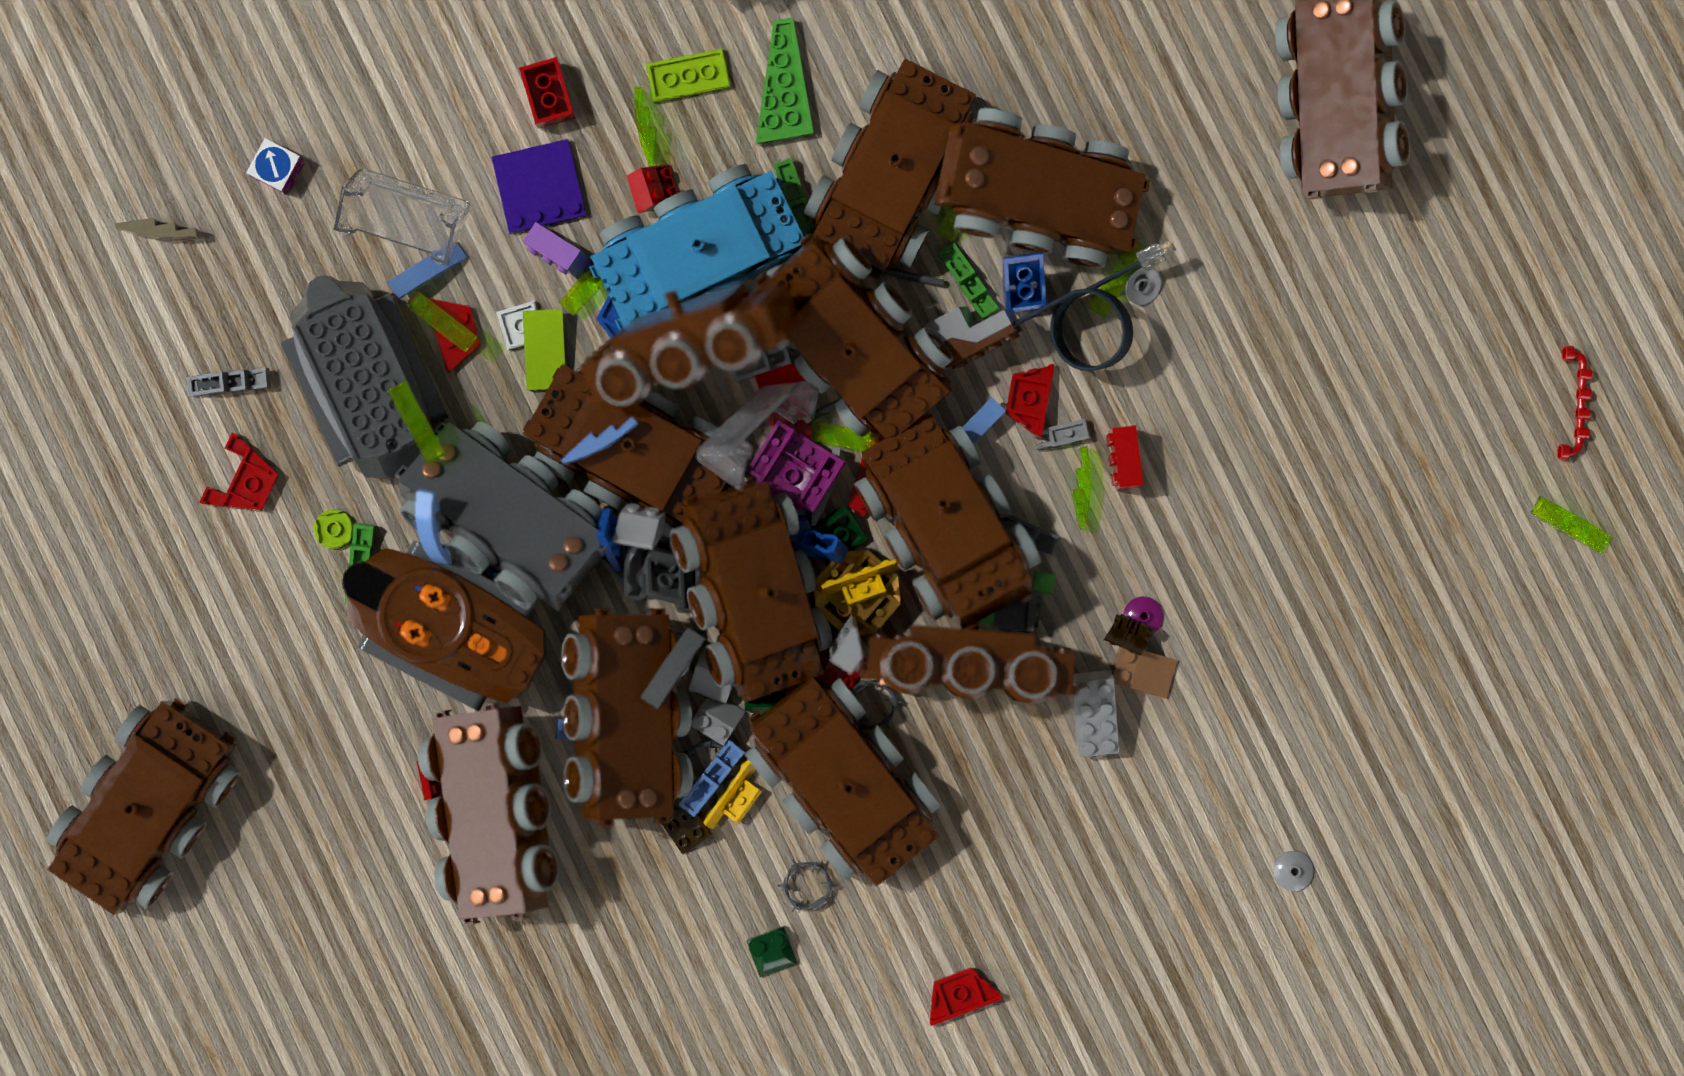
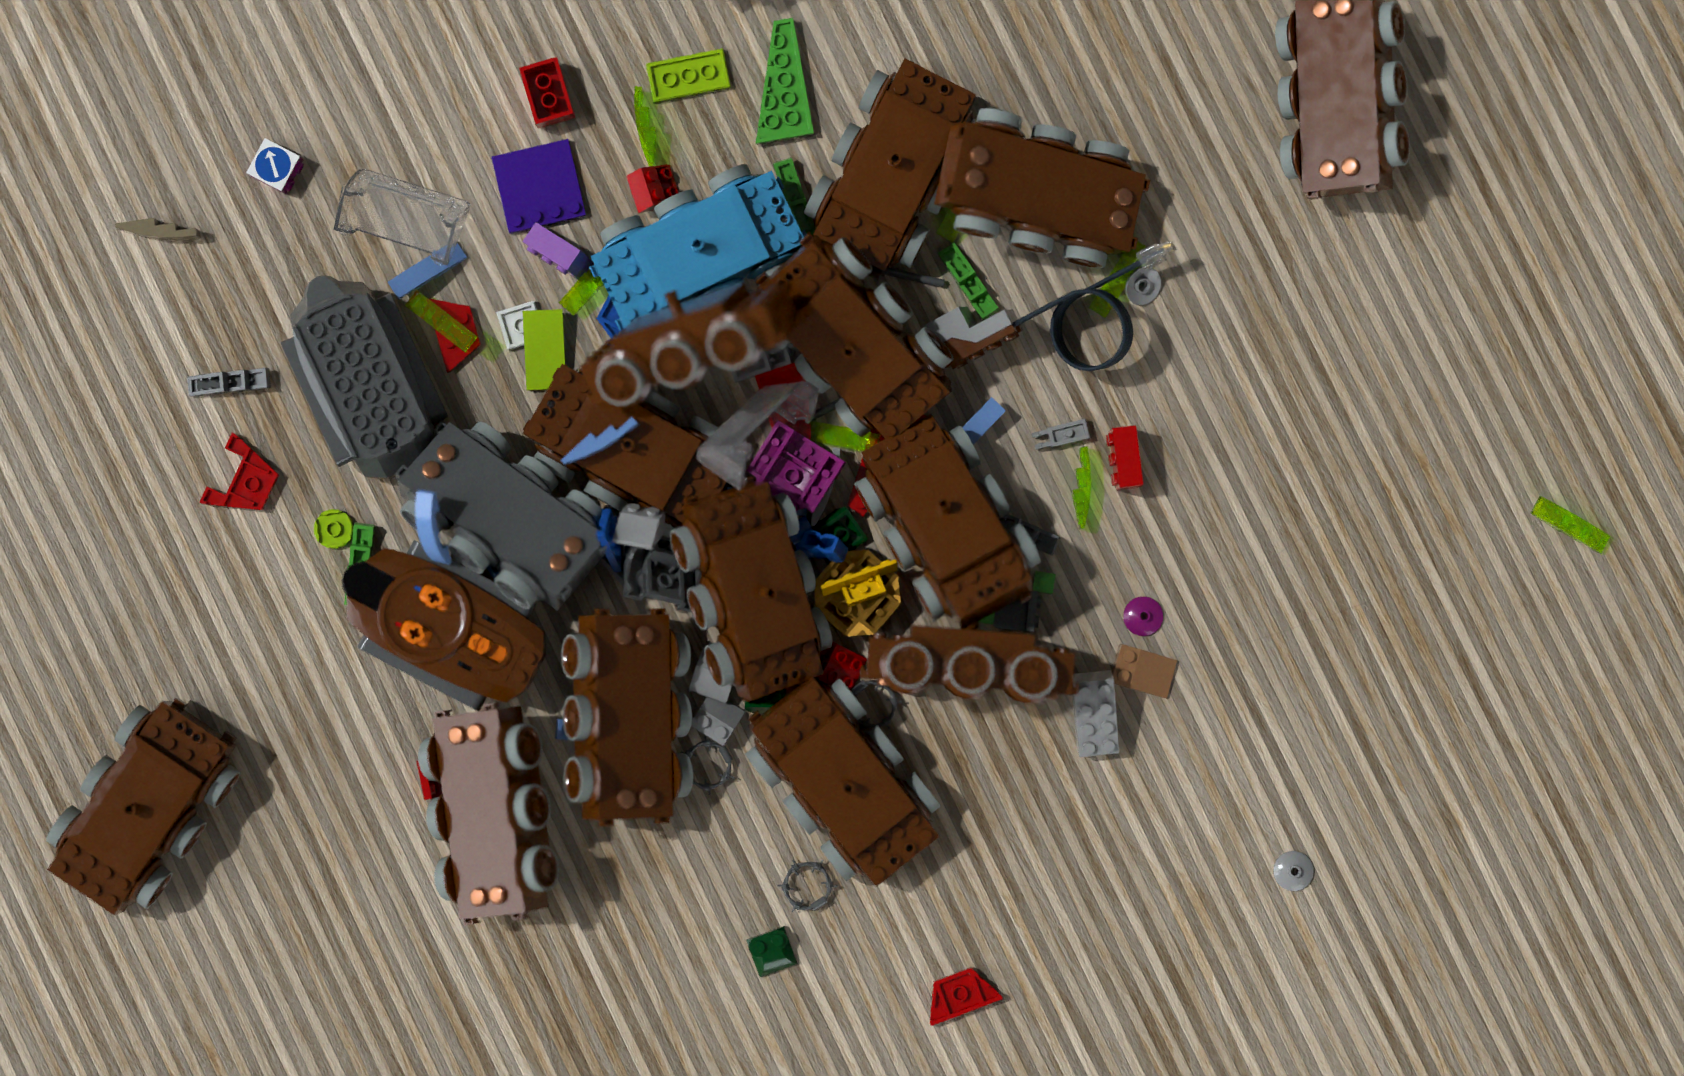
clear neon green slope [388,381,446,464] -> none
dark grey slope [641,628,705,709] -> none
dark brown hinge [661,807,712,855] -> none
medium blue slope [678,739,745,817] -> none
yellow bracket [703,760,762,829] -> none
light grey slope [830,614,863,674] -> none
blue slope [1002,252,1046,312] -> none
red wing [1005,364,1055,438] -> none
dark brown hinge [1104,614,1154,655] -> none
red bar [1557,345,1593,460] -> none

